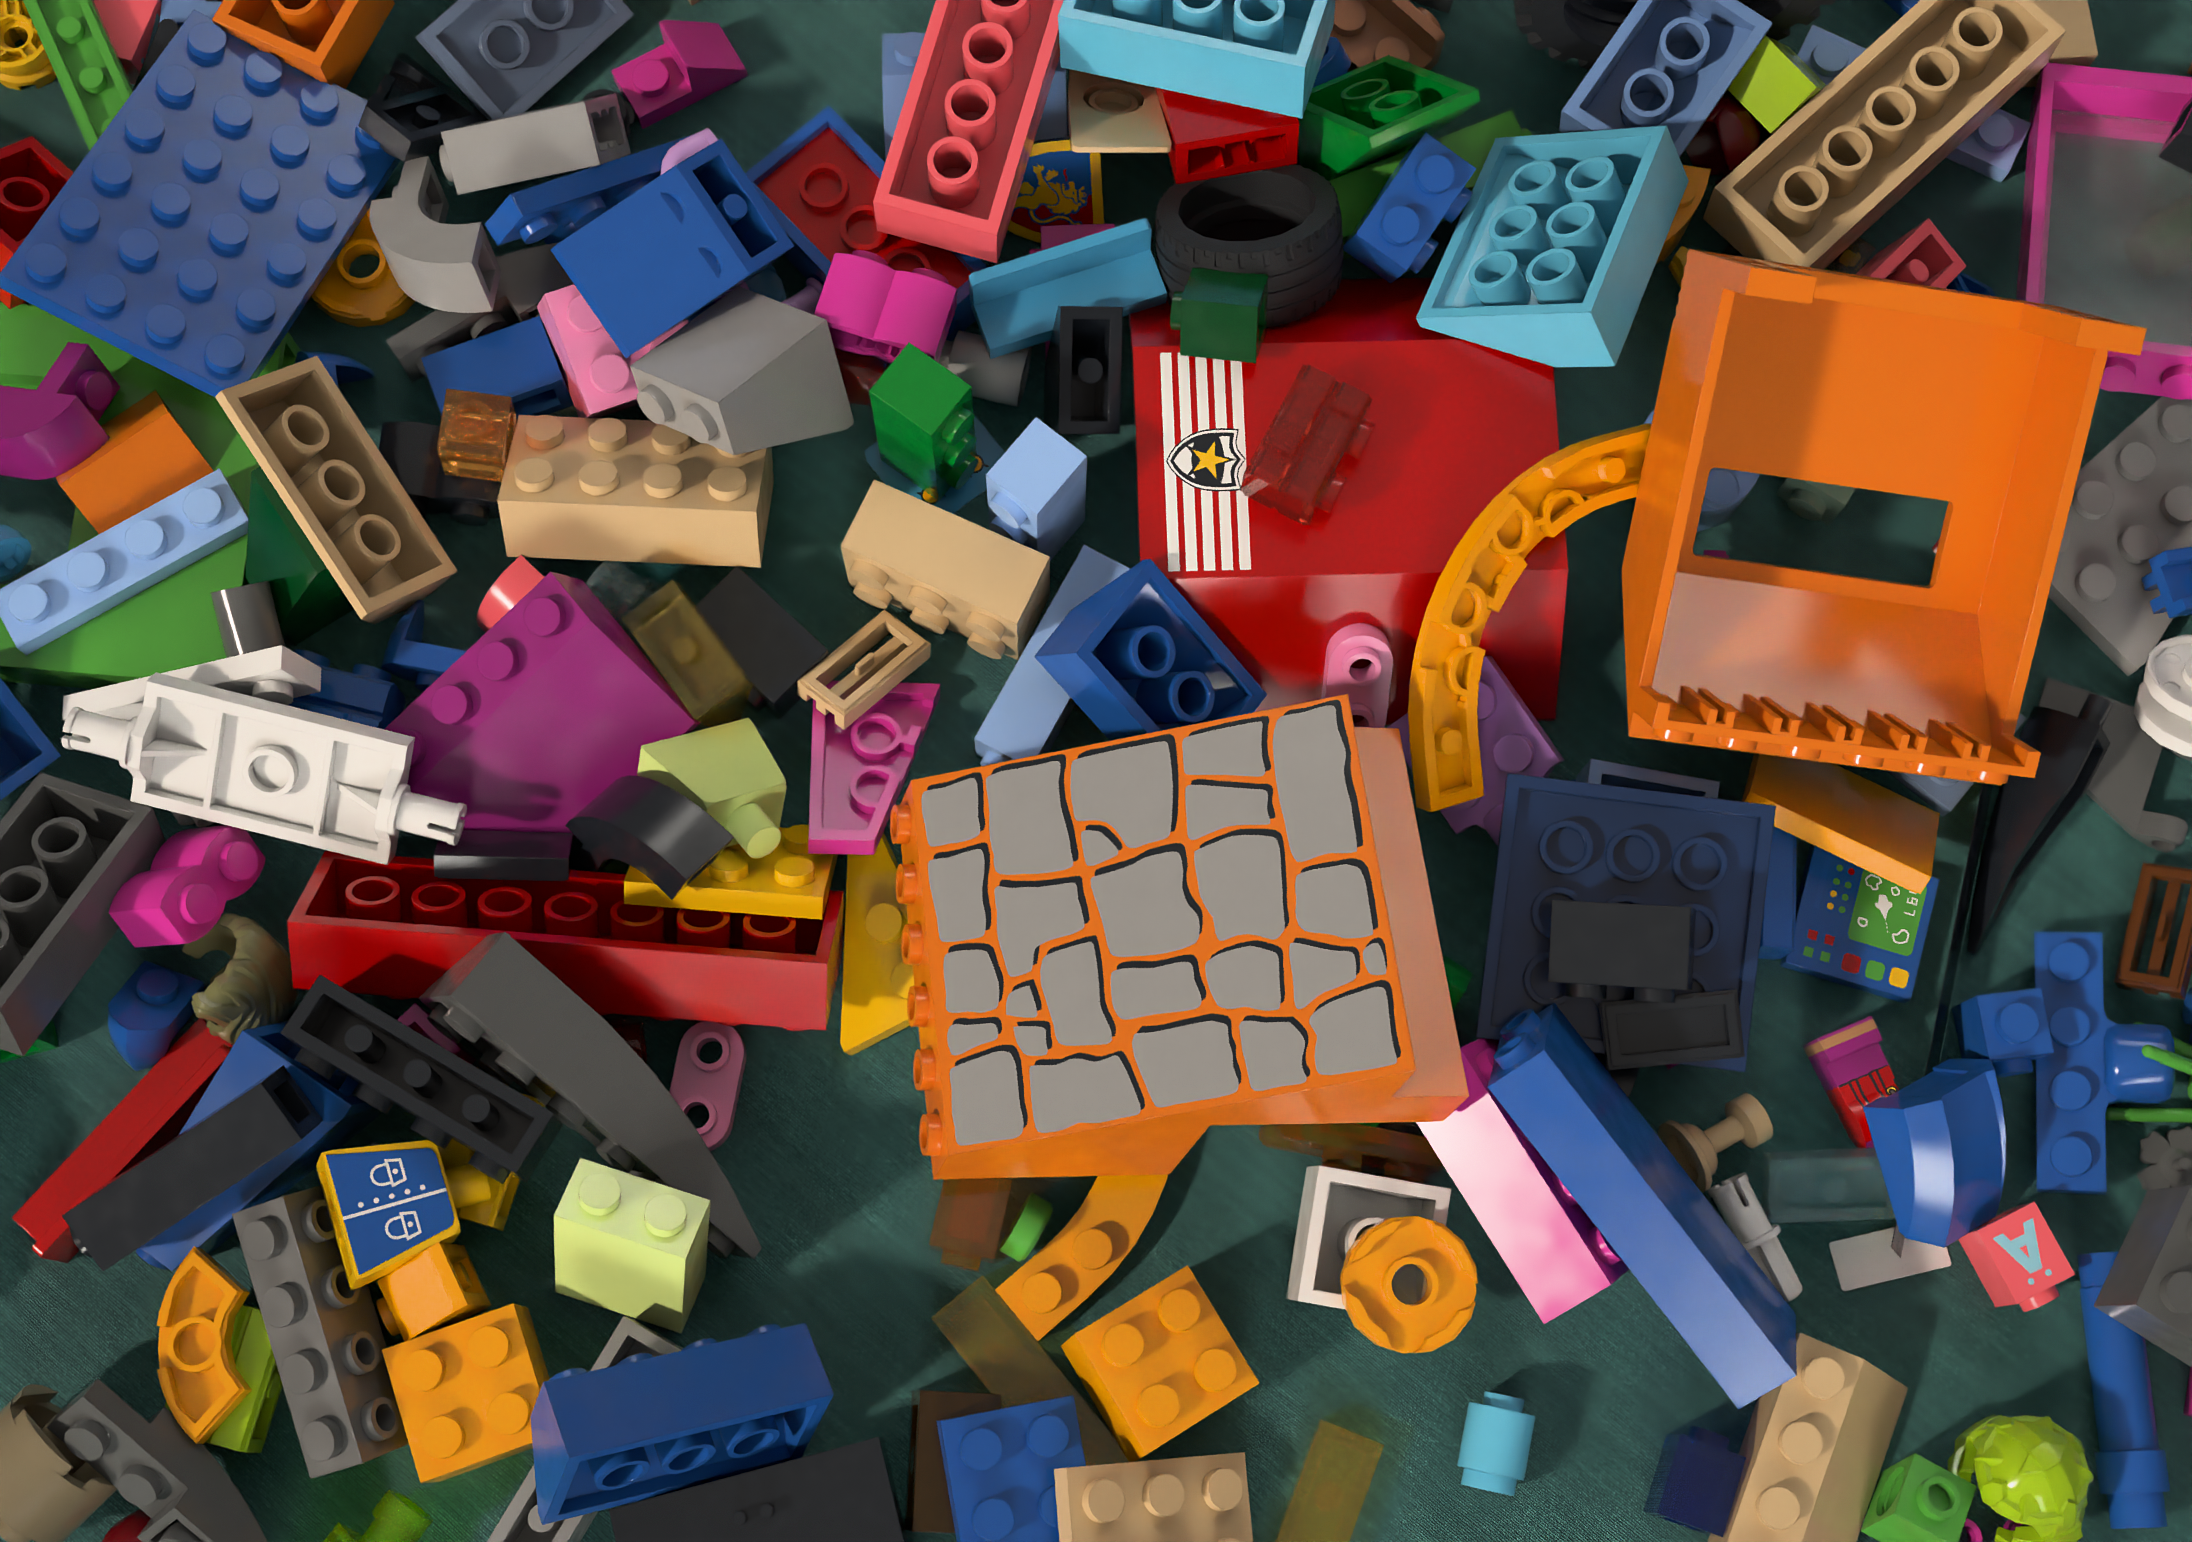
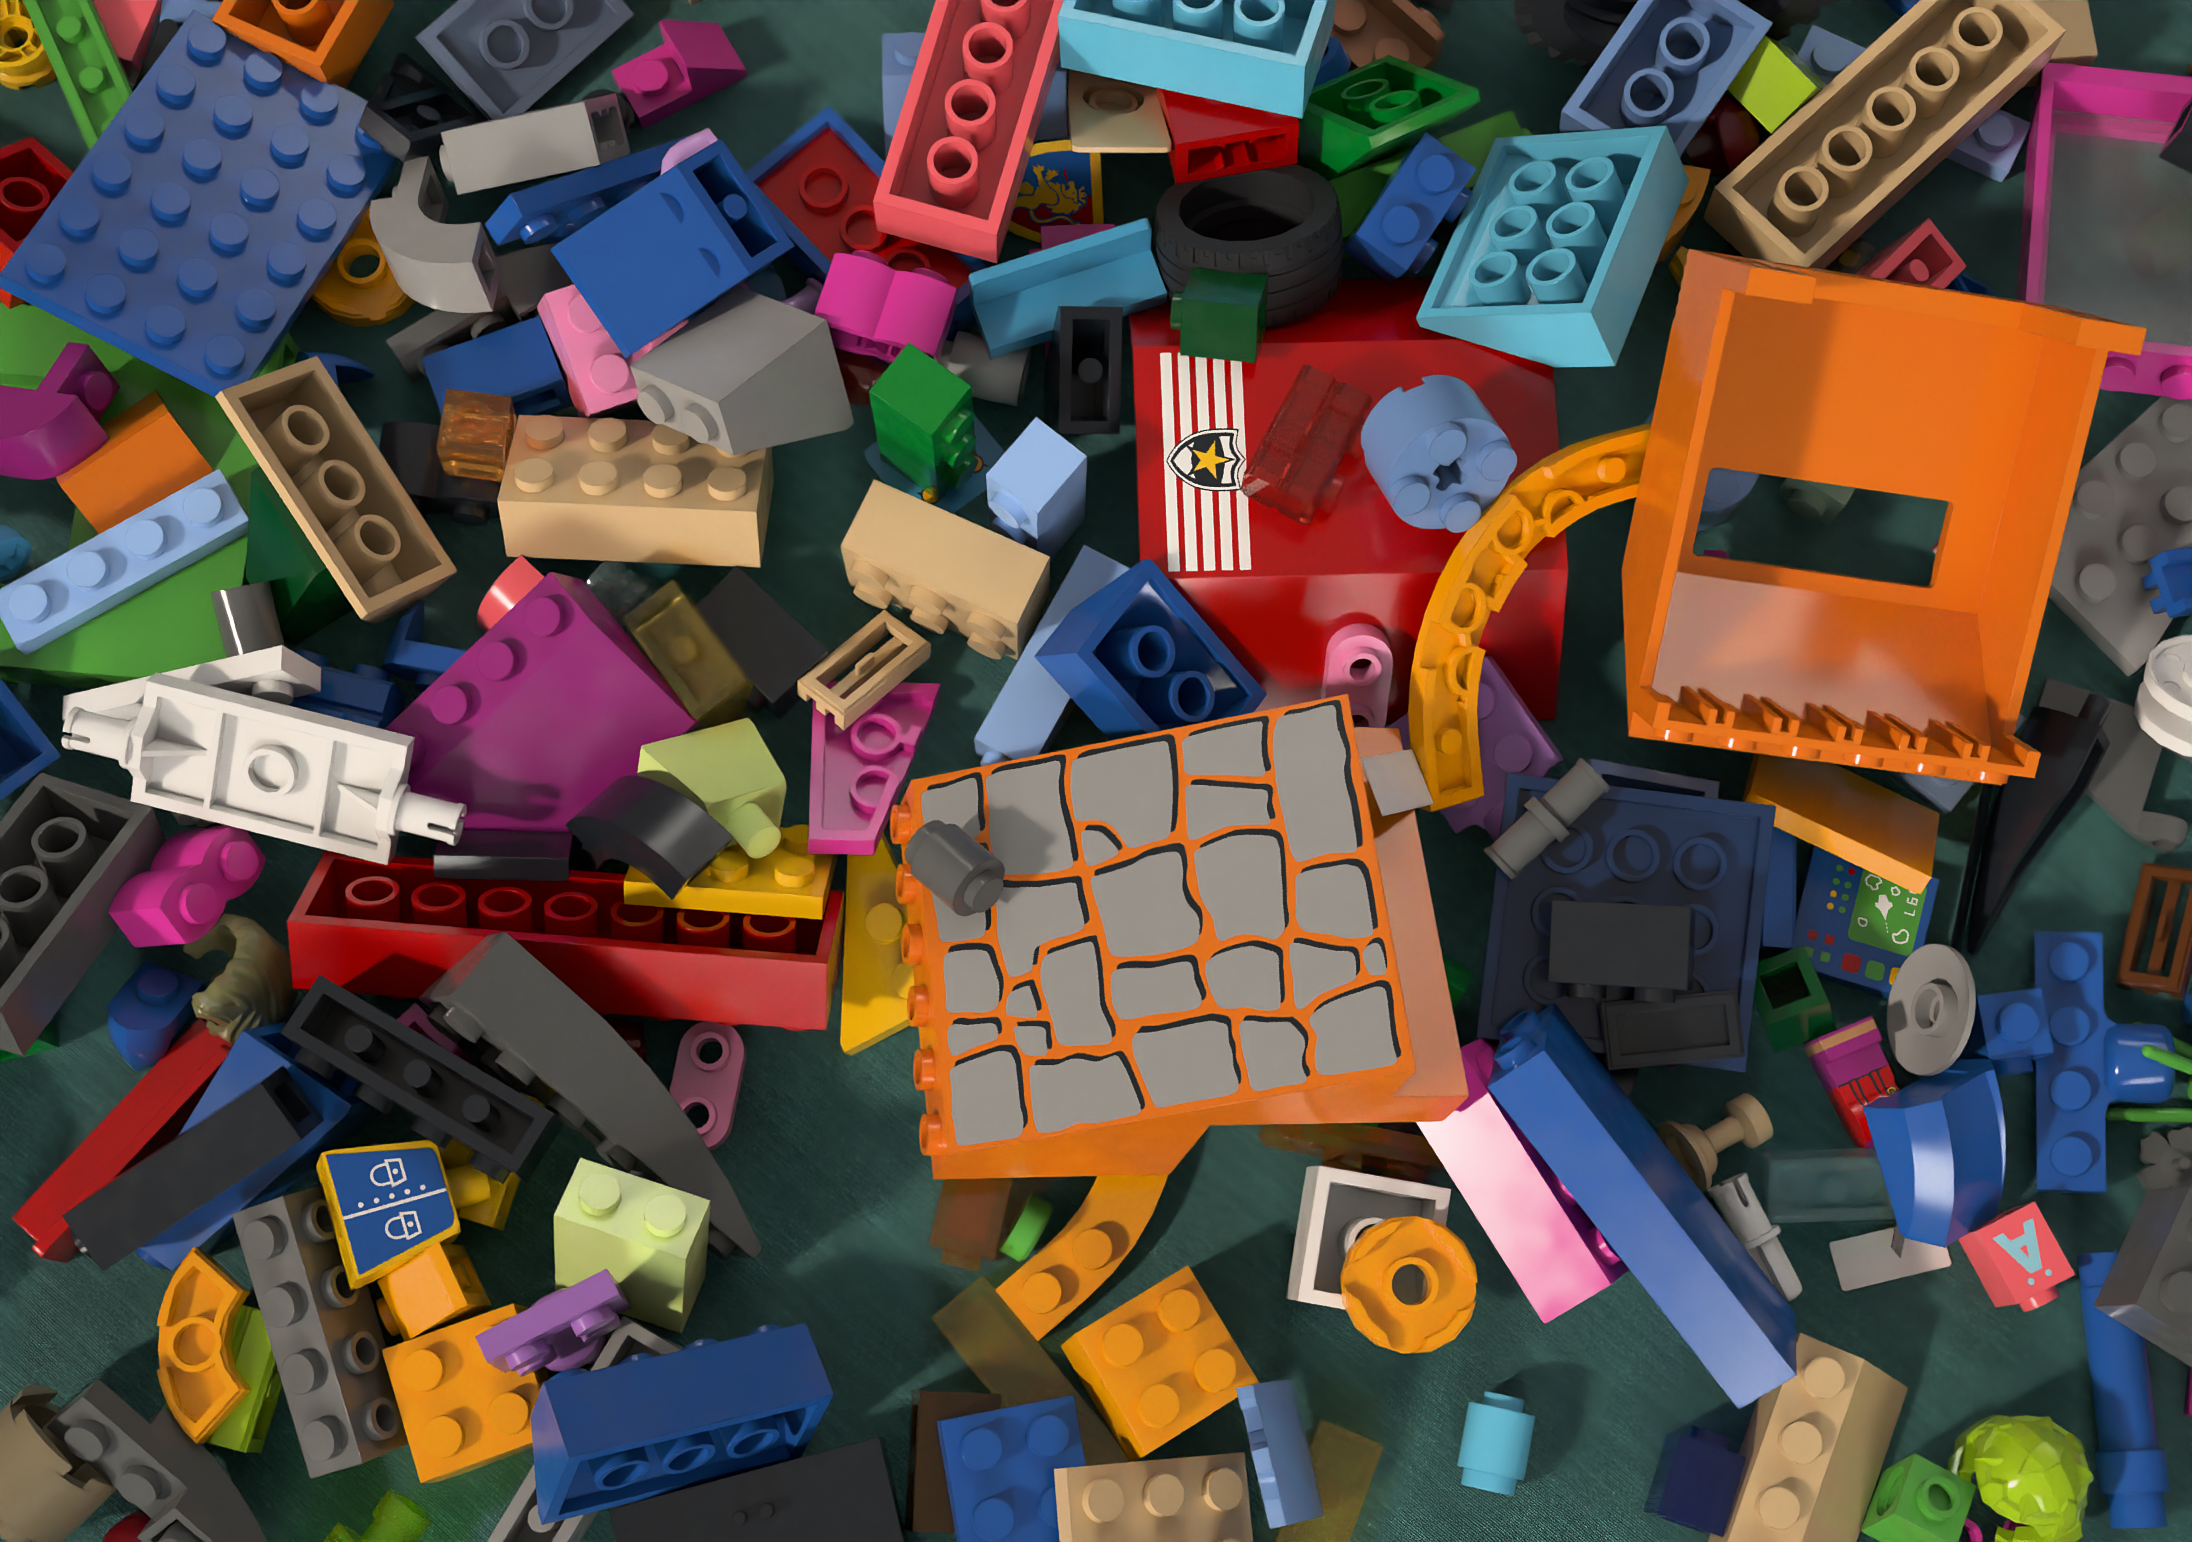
none -> medium lavender plate [475,1268,631,1377]
none -> dark grey brick [905,820,1005,916]
none -> medium blue slope [1236,1380,1325,1529]
none -> white sticker [1360,749,1434,816]
none -> medium blue brick [1361,375,1517,533]
none -> dark grey pin [1483,758,1611,881]
none -> dark green brick [1753,945,1837,1053]
none -> light grey dish [1887,944,1976,1076]

